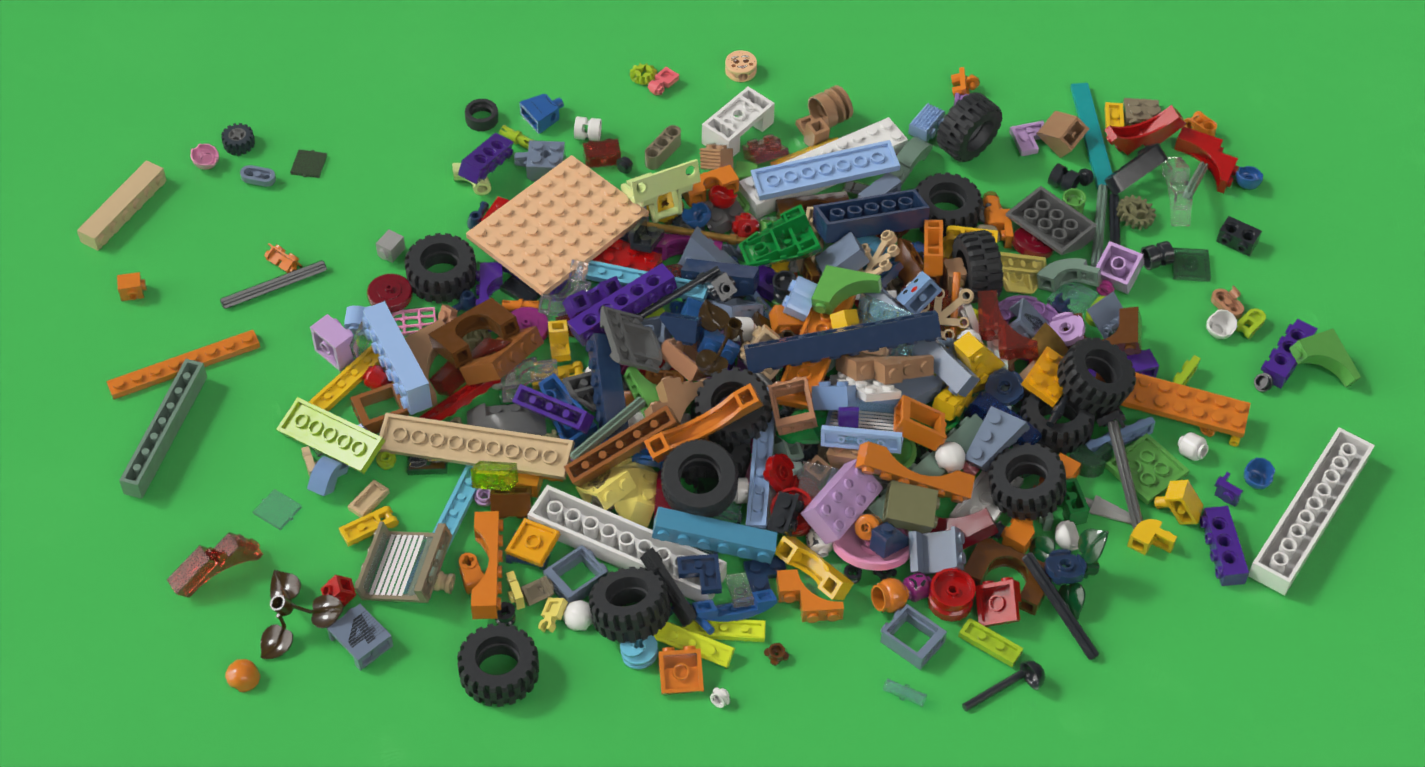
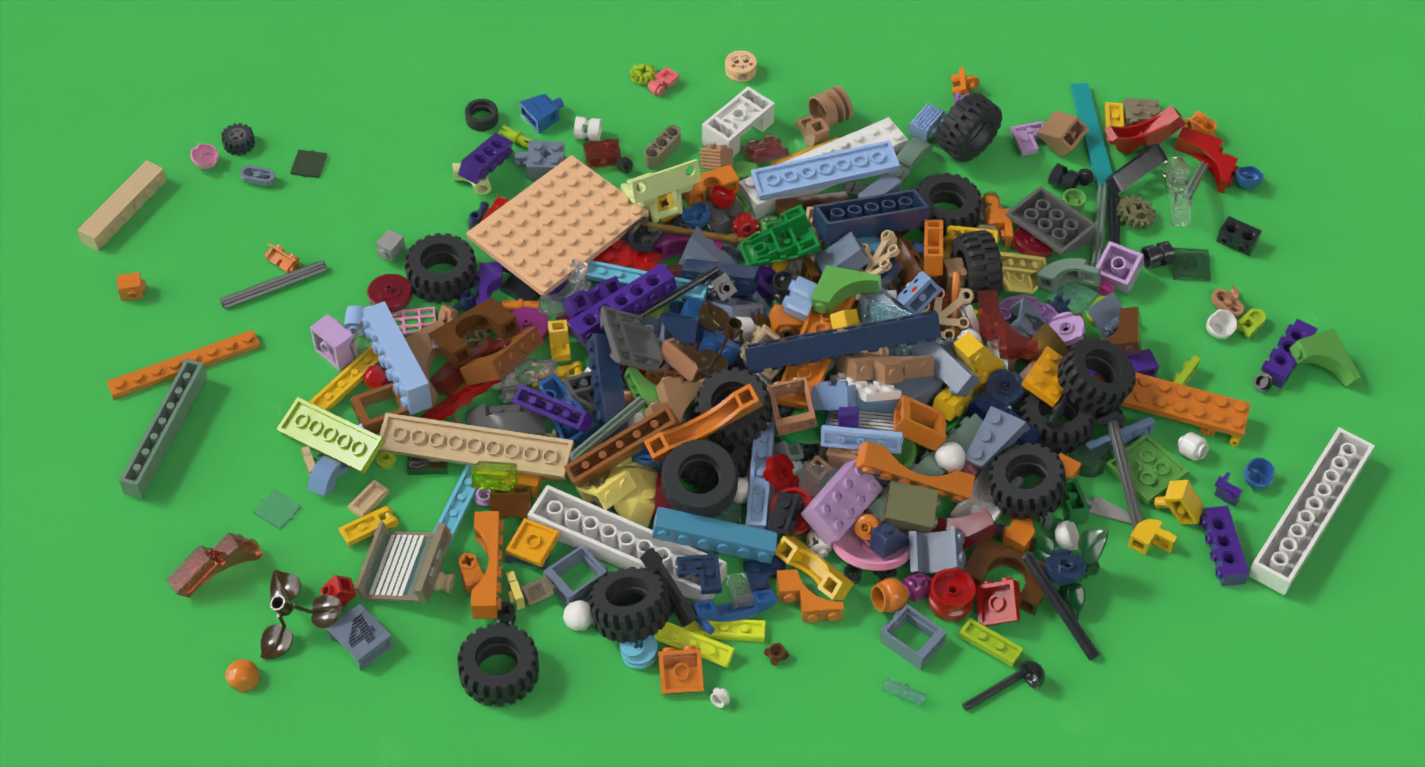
light yellow plate [538,597,568,633] -> none

